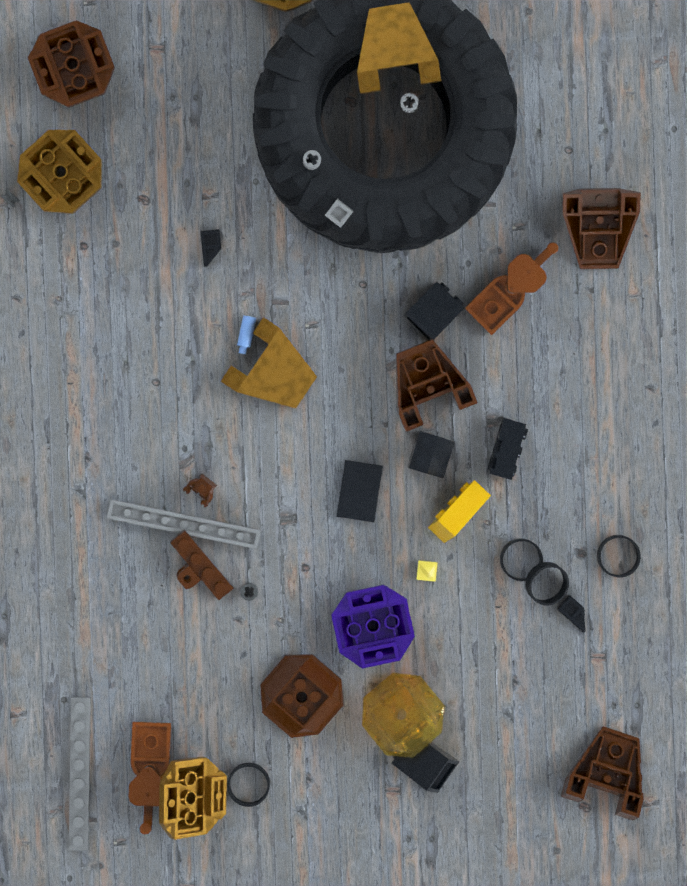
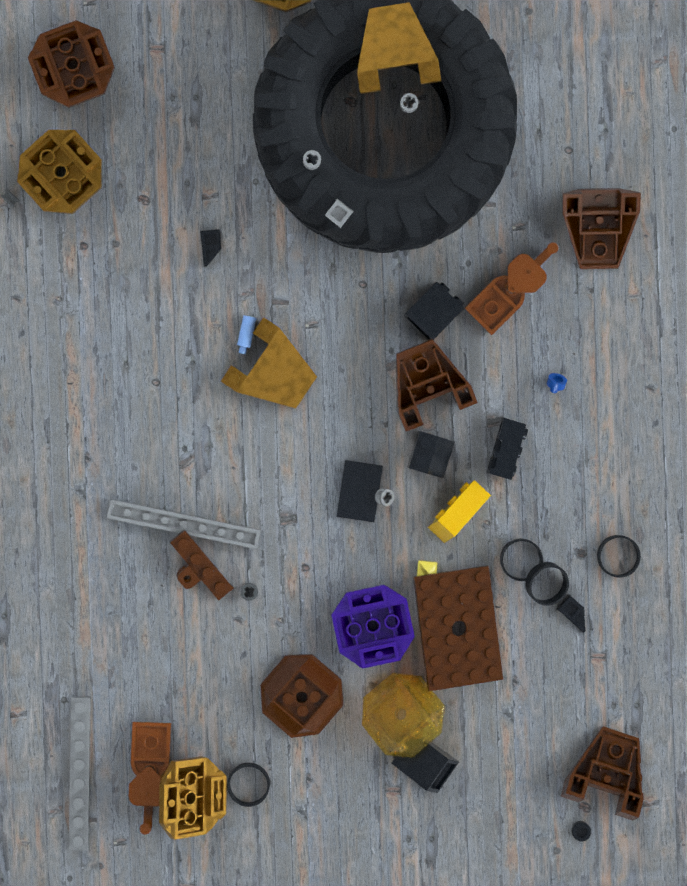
reddish brown piece [183,473,217,507] -> none
none -> light grey bush [375,488,394,506]
none -> reddish brown plate [413,566,503,691]
none -> blue tile [546,373,567,393]
none -> black tile [571,821,591,842]

